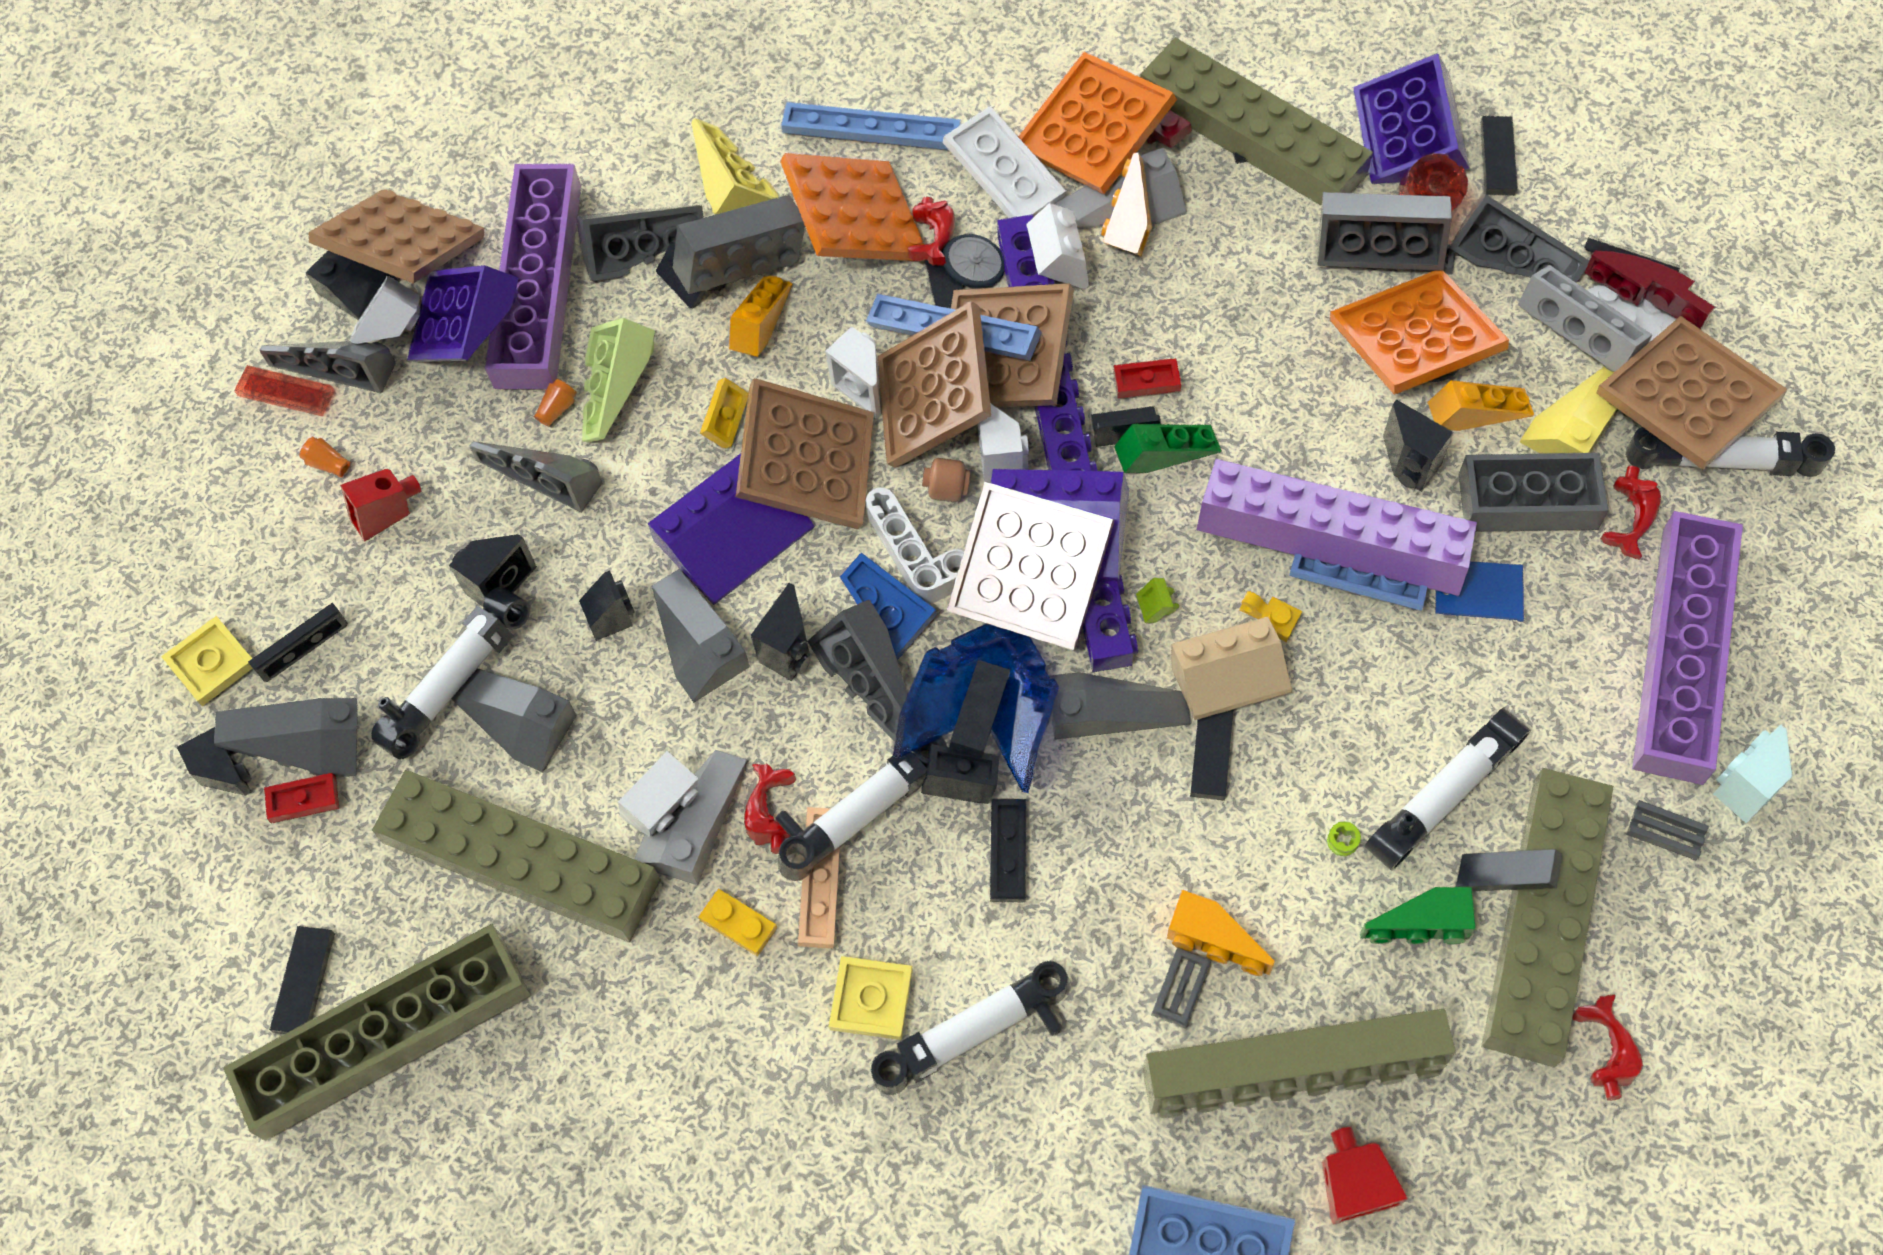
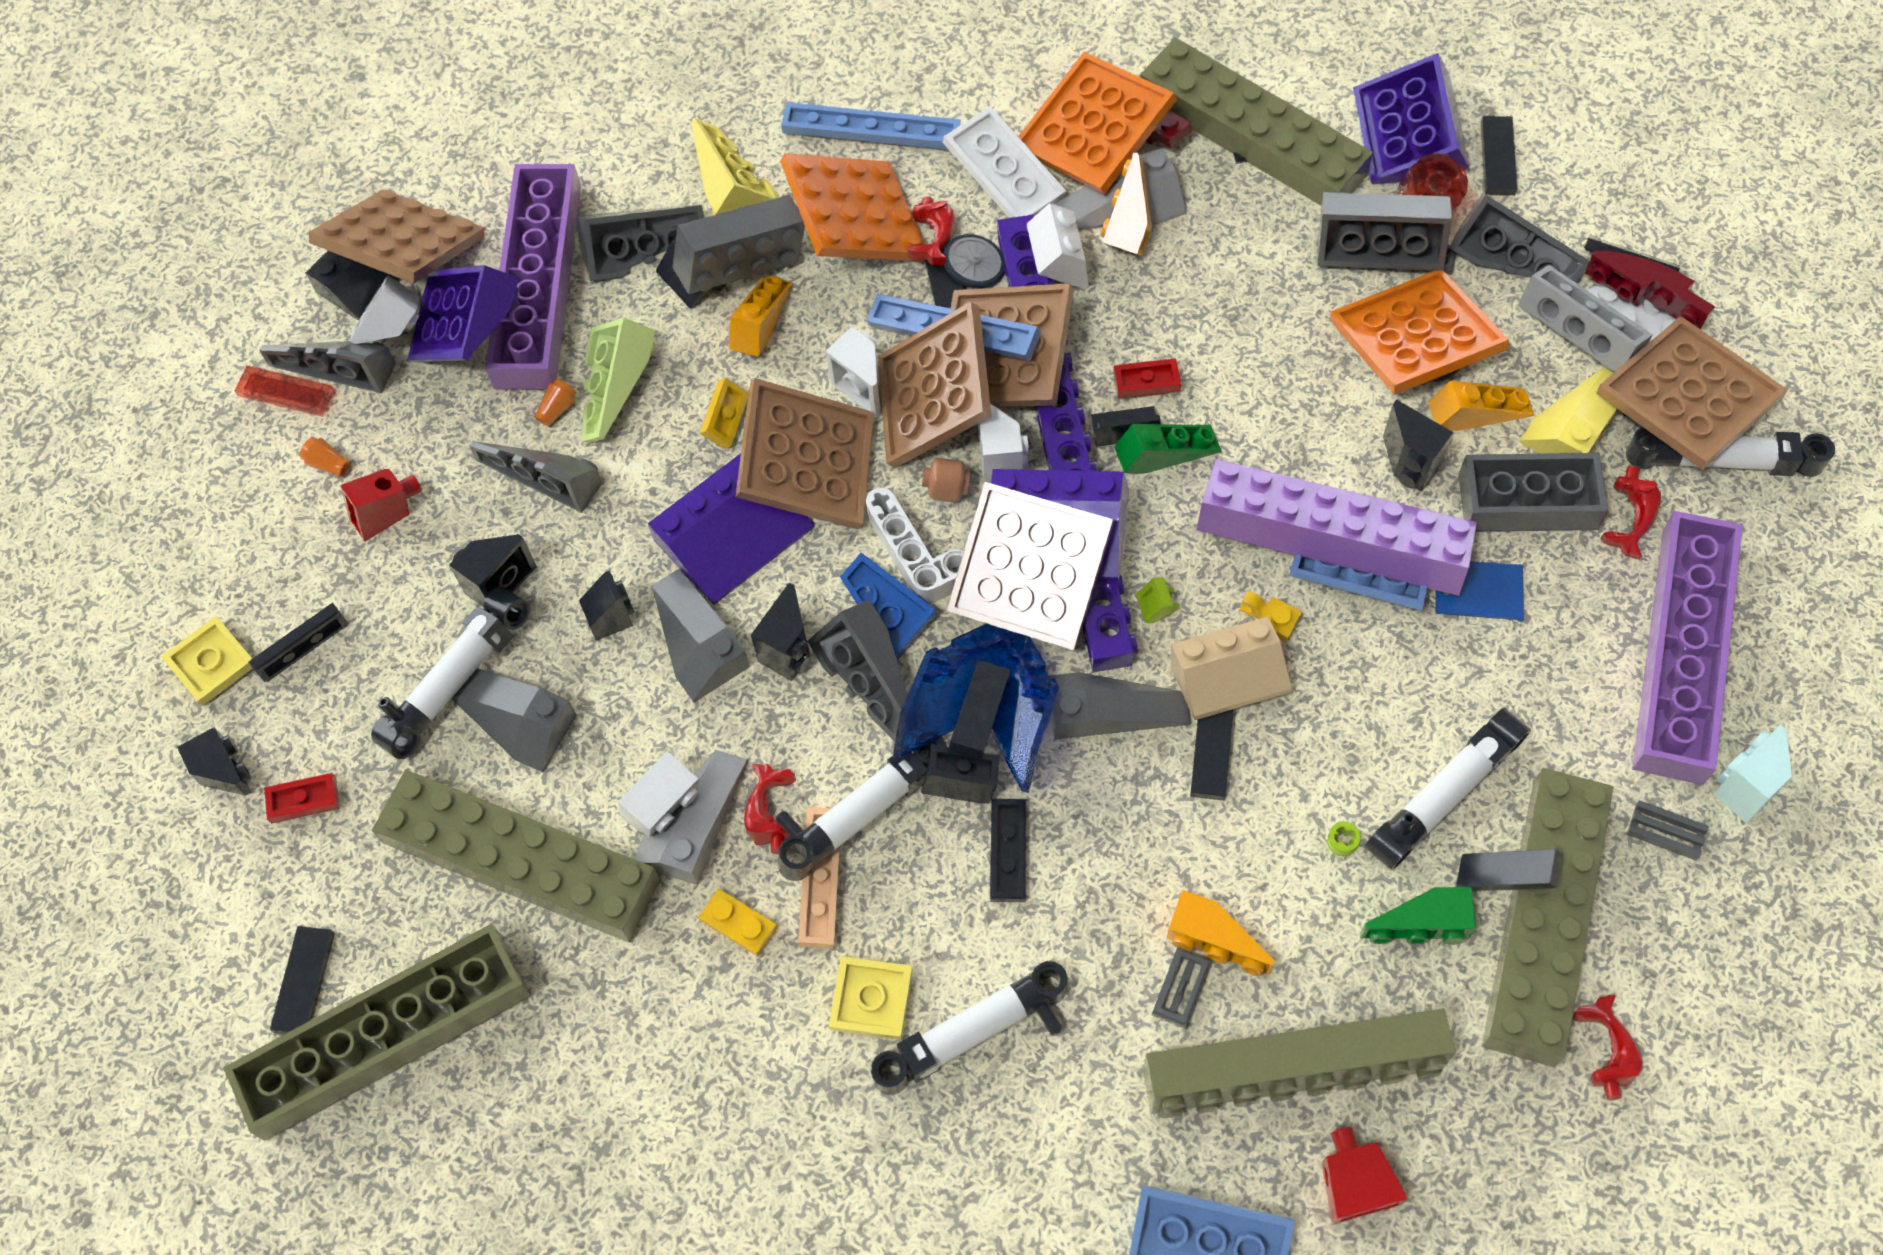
dark grey wedge [214,698,358,777] -> none

